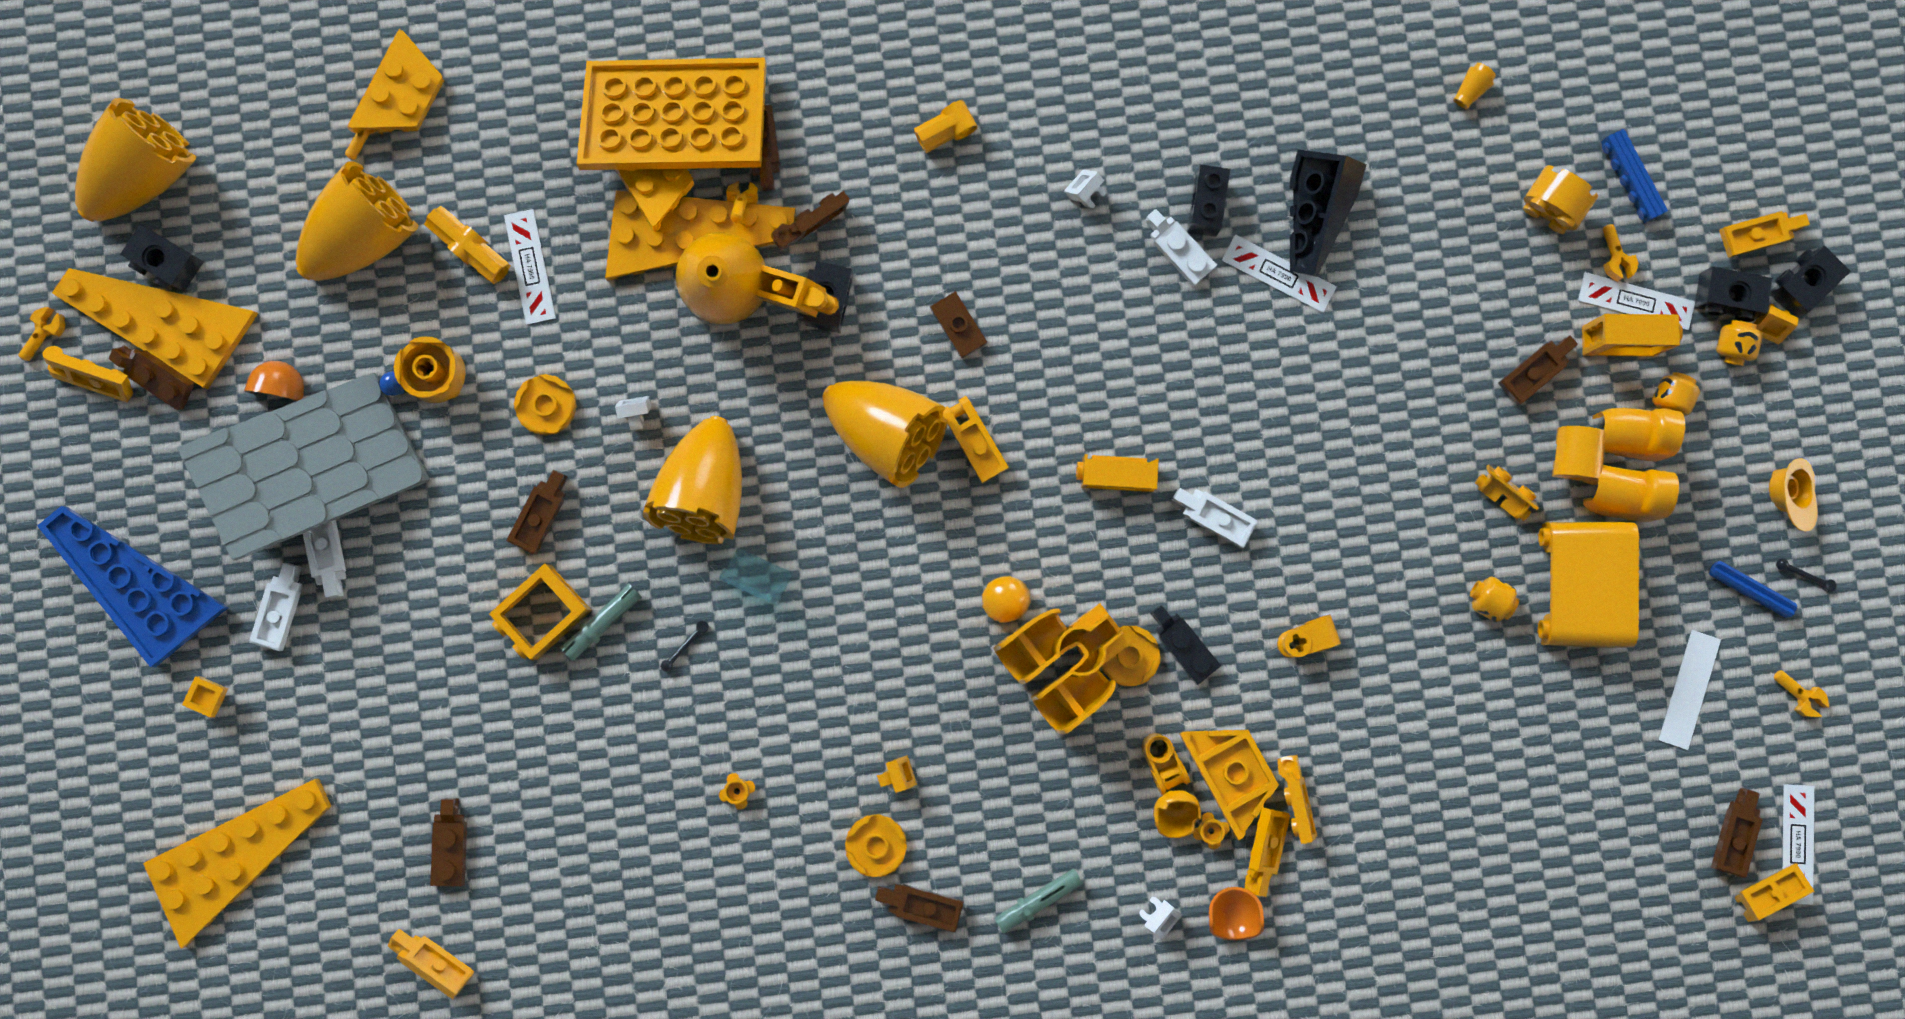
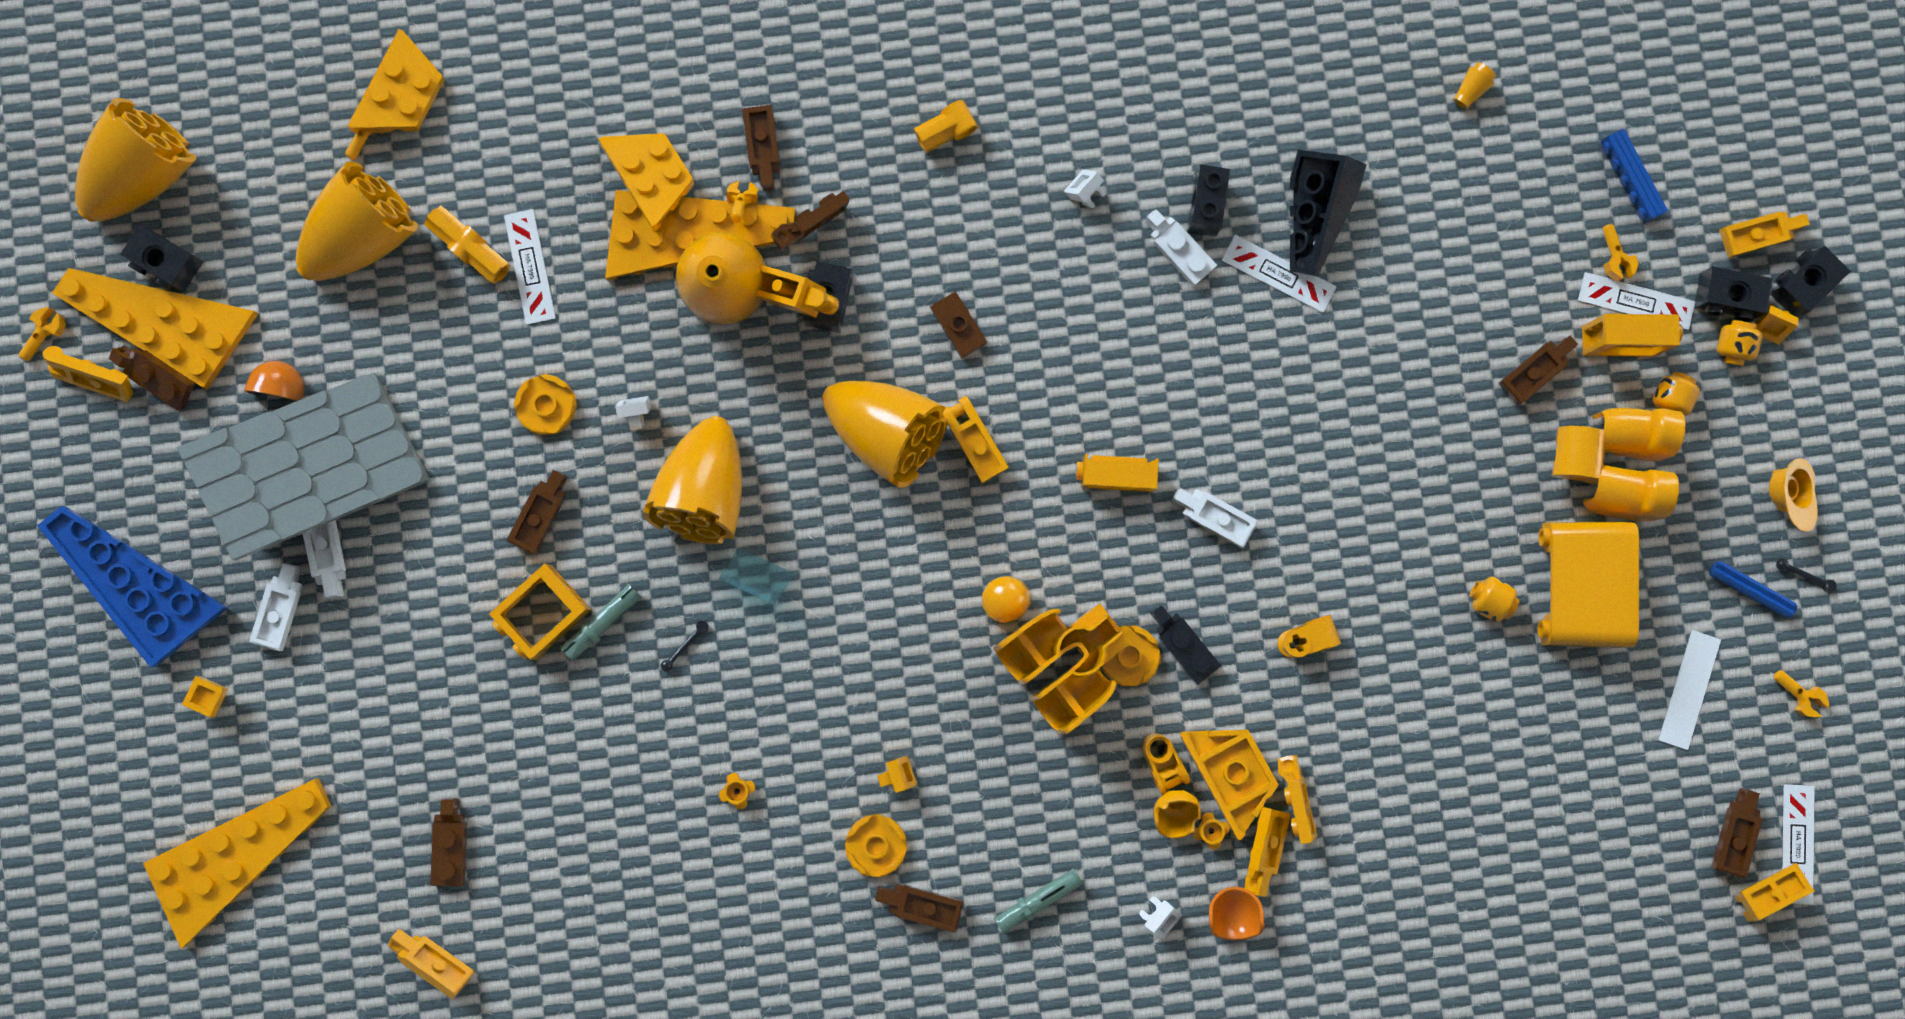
blue hinge [379,371,404,396] -> none
light orange brick [394,336,466,403] -> none
light orange plate [576,58,767,170] -> none
light orange hinge [1475,464,1539,521] -> none
light orange brick [1523,165,1598,234] -> none

